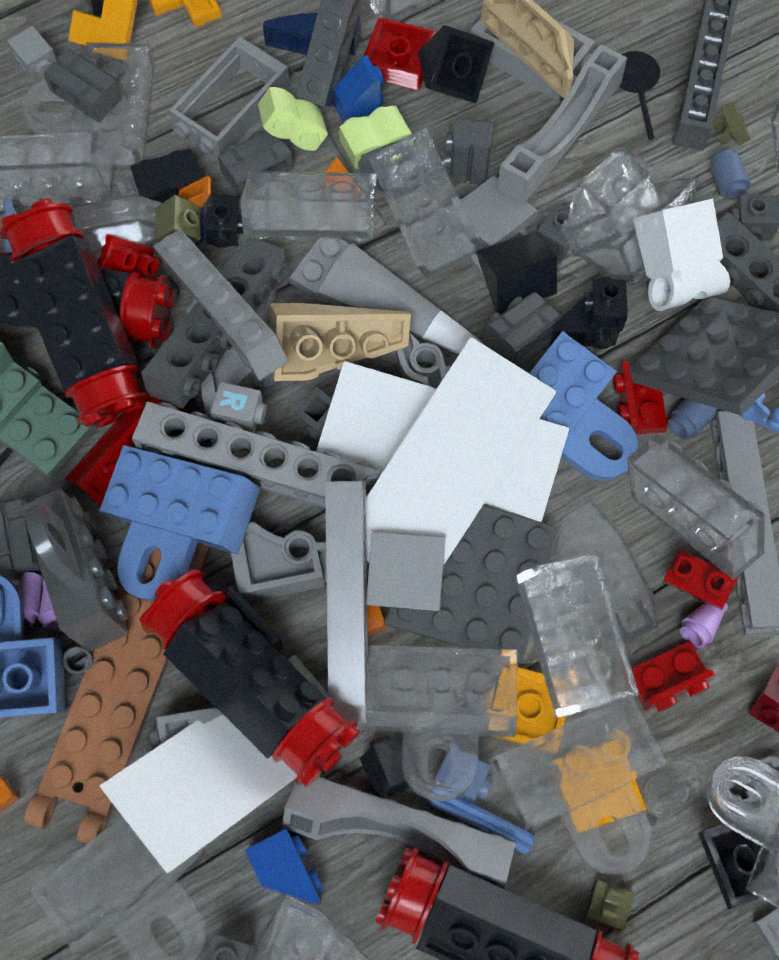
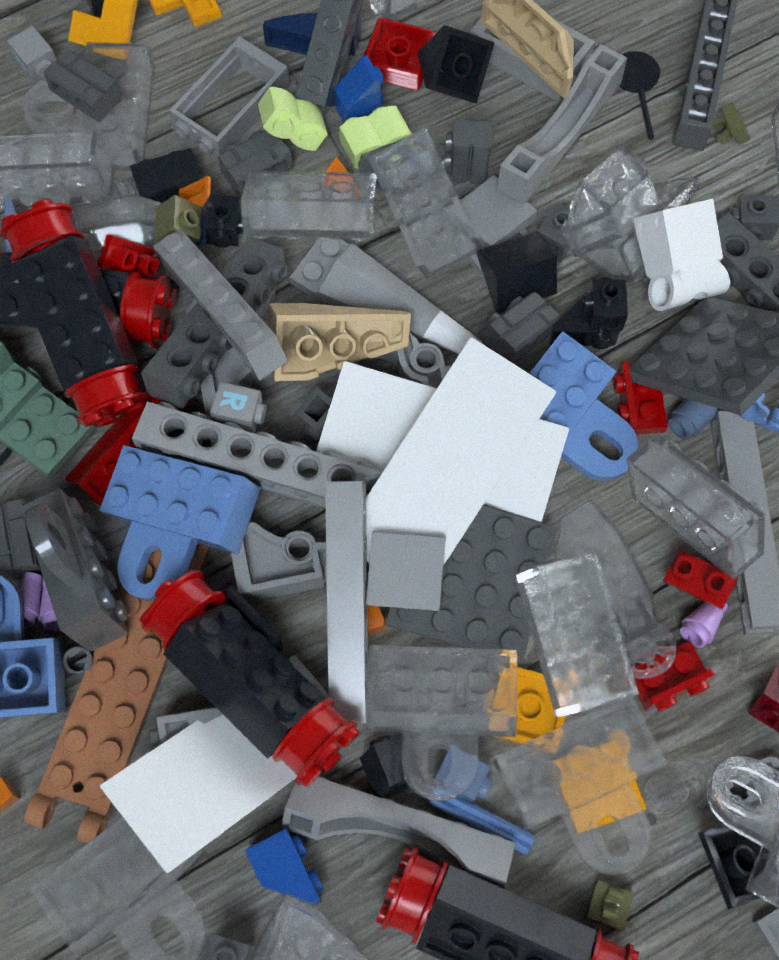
sand blue brick [710,149,751,199] -> none
none -> clear wheel [608,619,676,679]

